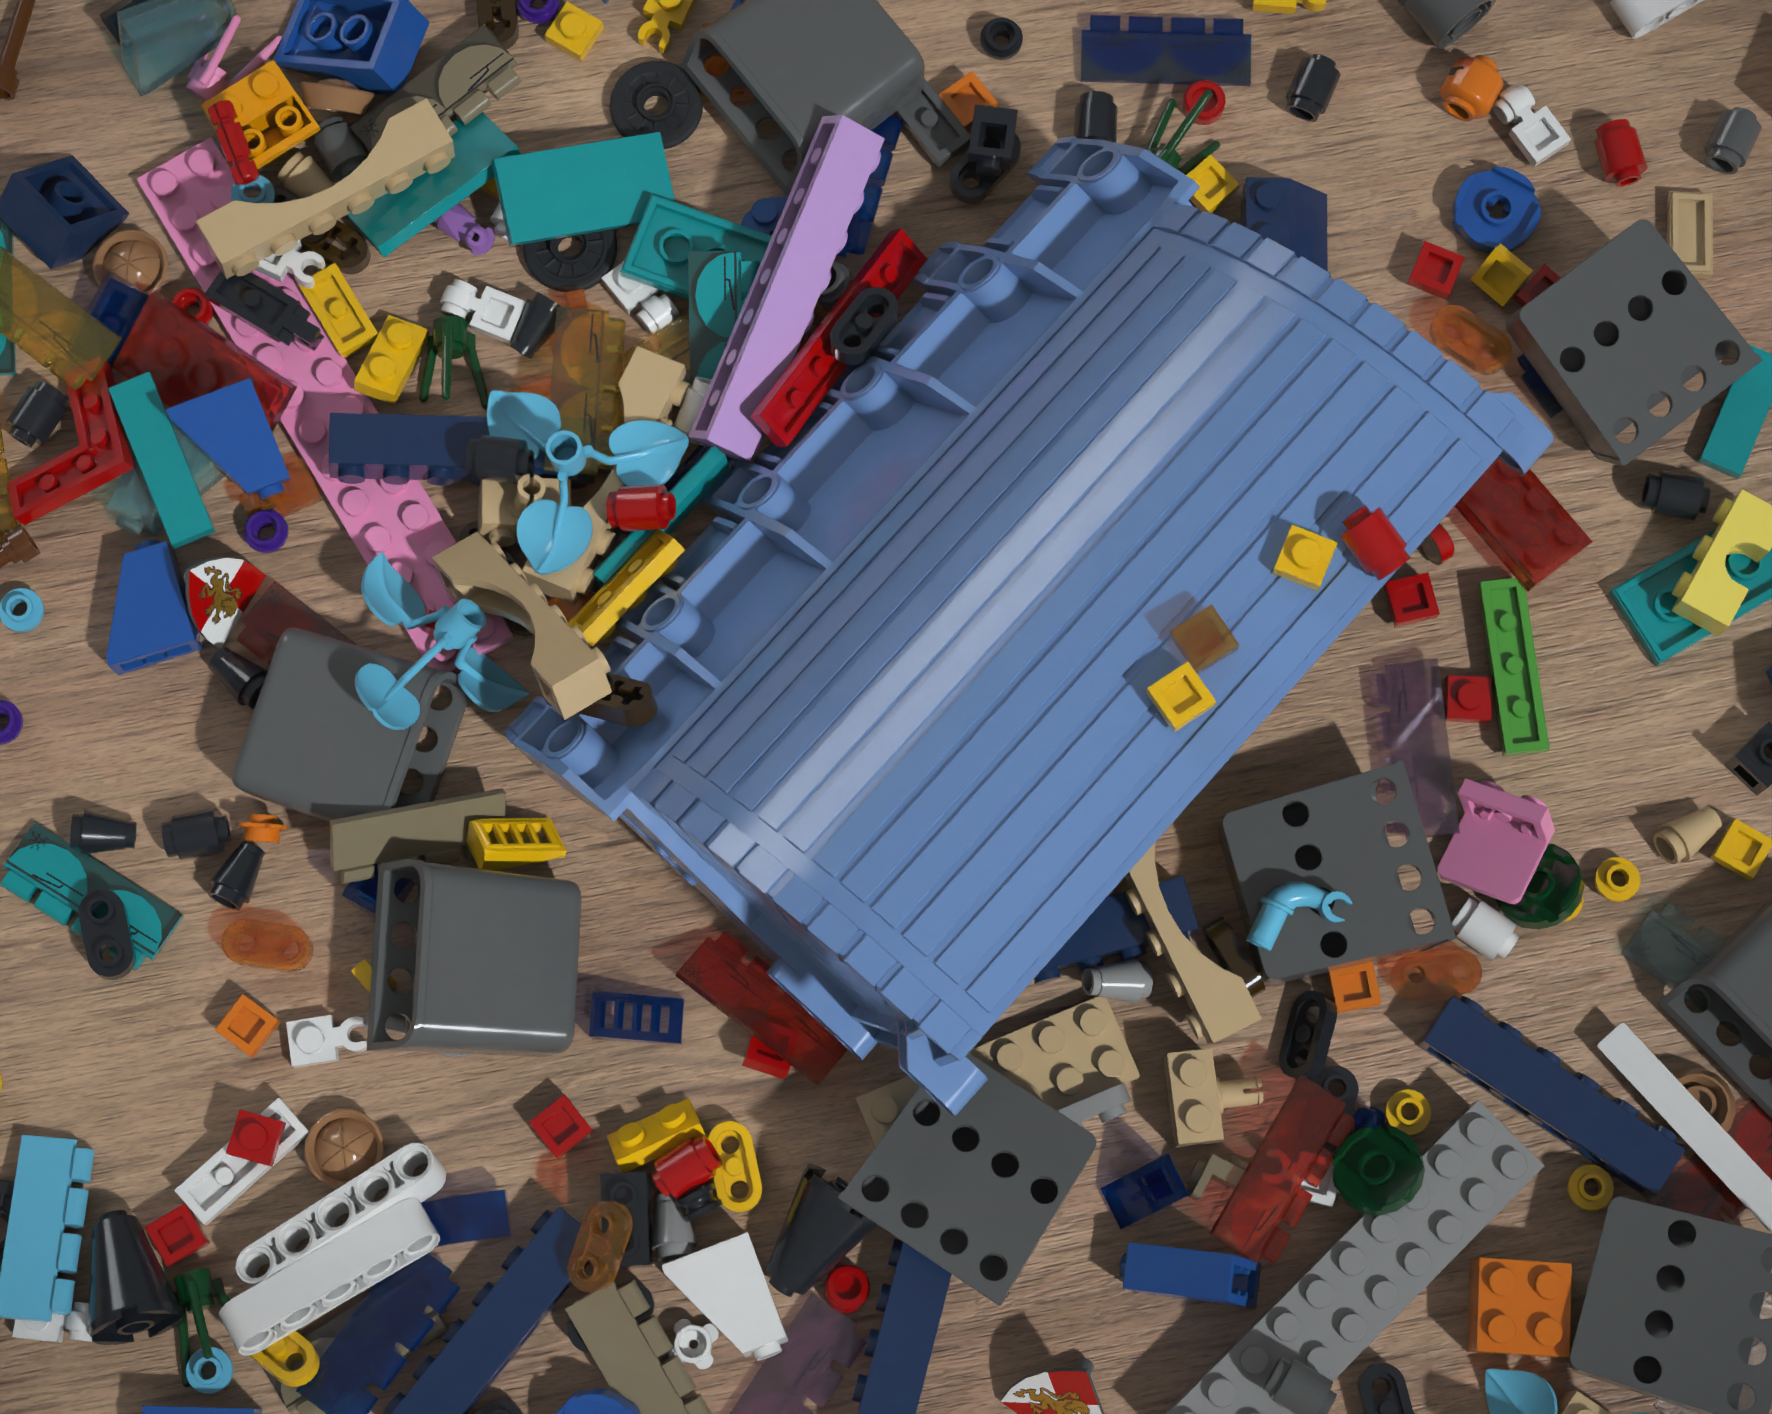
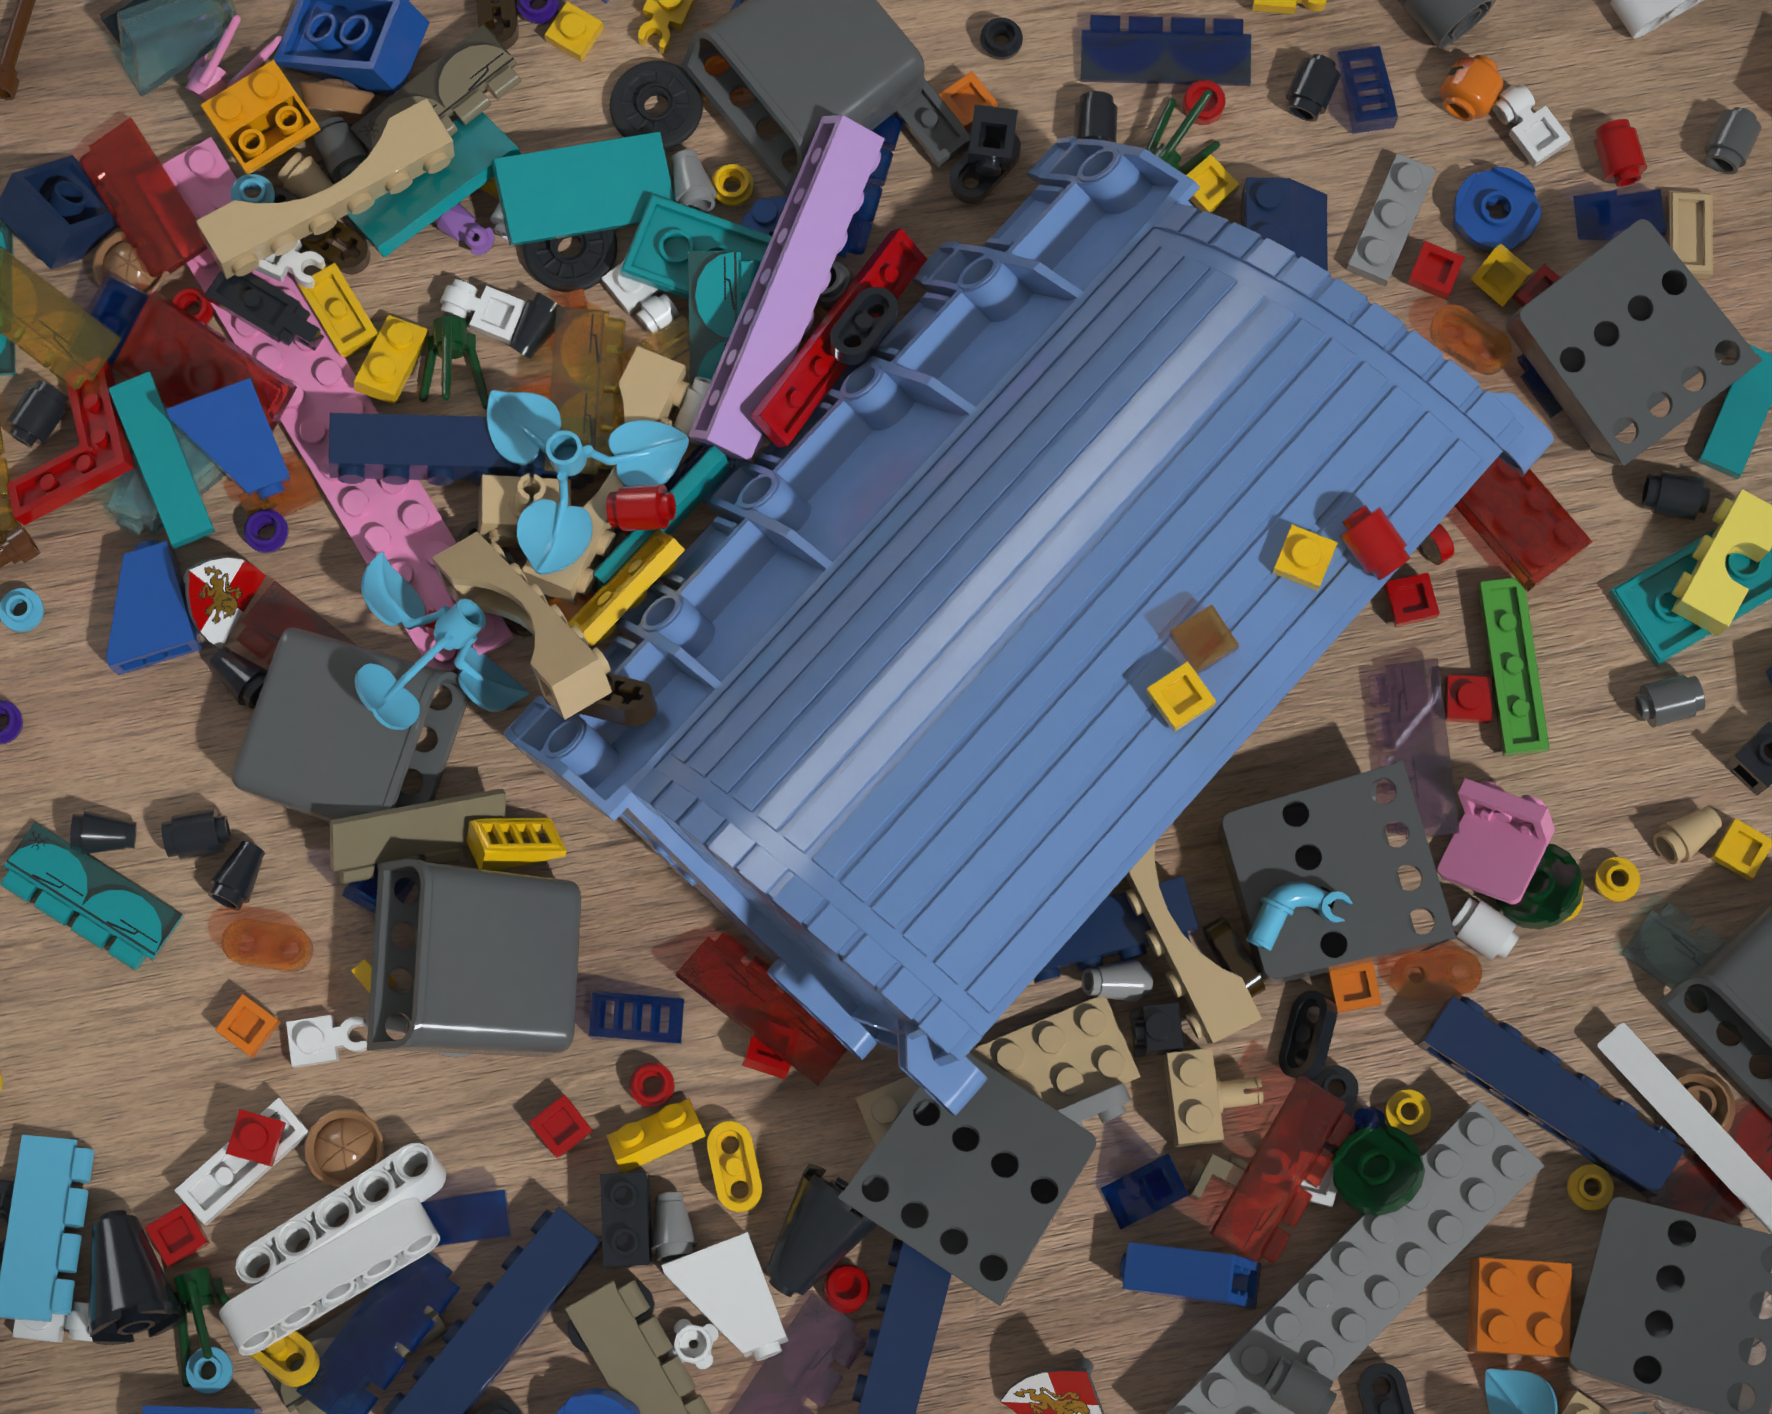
black plate [78,889,136,980] -> none
red axle [208,100,259,185] -> none
orange plate [238,814,287,843] -> none
black brick [465,435,534,484] -> none
clear orange plate [567,1201,633,1292] -> none
red brick [652,1135,723,1200] -> none
black bush [676,1183,723,1223] -> none
none -> clear red windscreen [79,117,208,277]
none -> red plate [629,1062,675,1108]
none -> light grey cone [672,149,717,213]
none -> yellow plate [711,164,754,207]
none -> black brick [1130,1003,1184,1058]
none -> clear blue slope [1337,46,1398,134]
none -> light grey plate [1346,153,1437,287]
none -> clear blue slope [1573,189,1666,240]
none -> dark grey brick [1634,674,1705,728]

